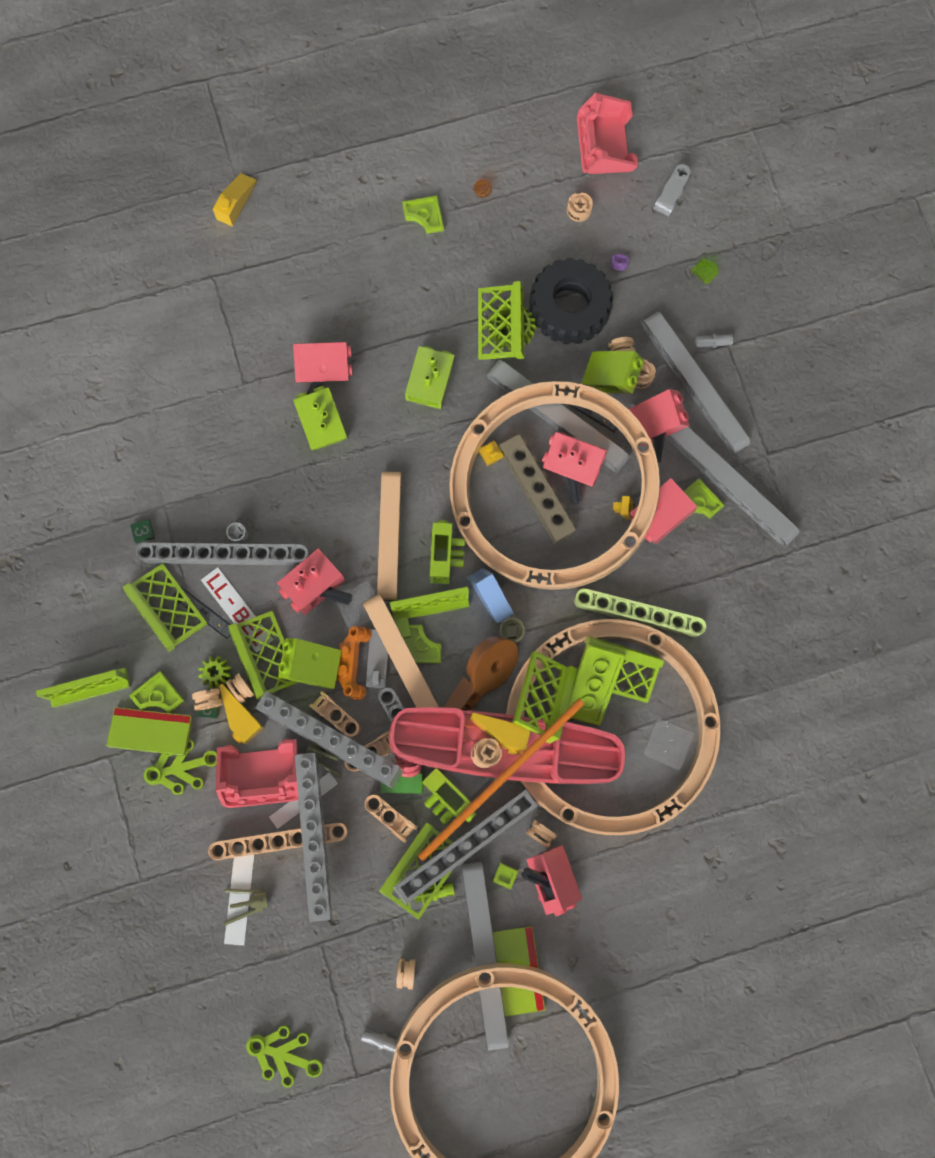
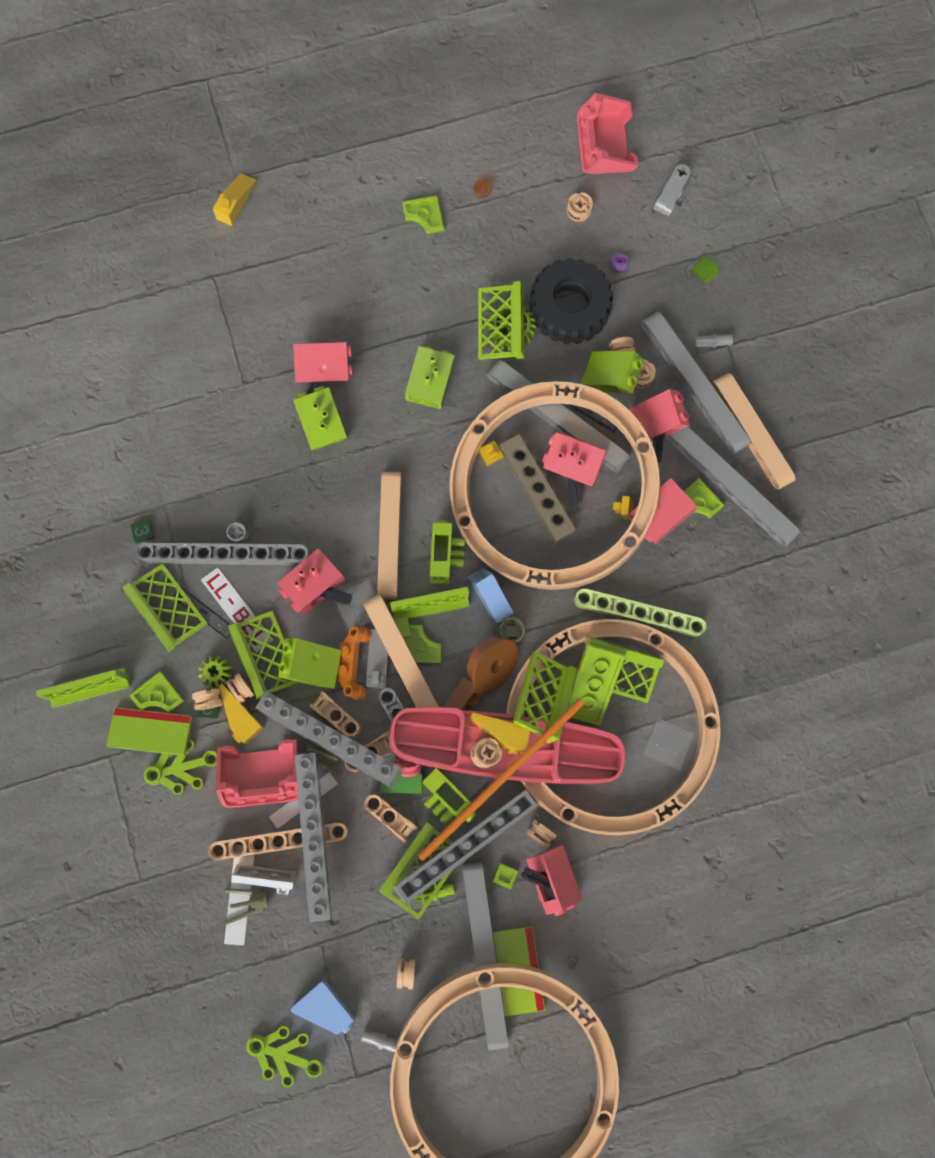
none -> light grey hinge [232,864,296,895]
none -> light blue slope [290,979,355,1035]
none -> light nougat beam [711,373,795,490]

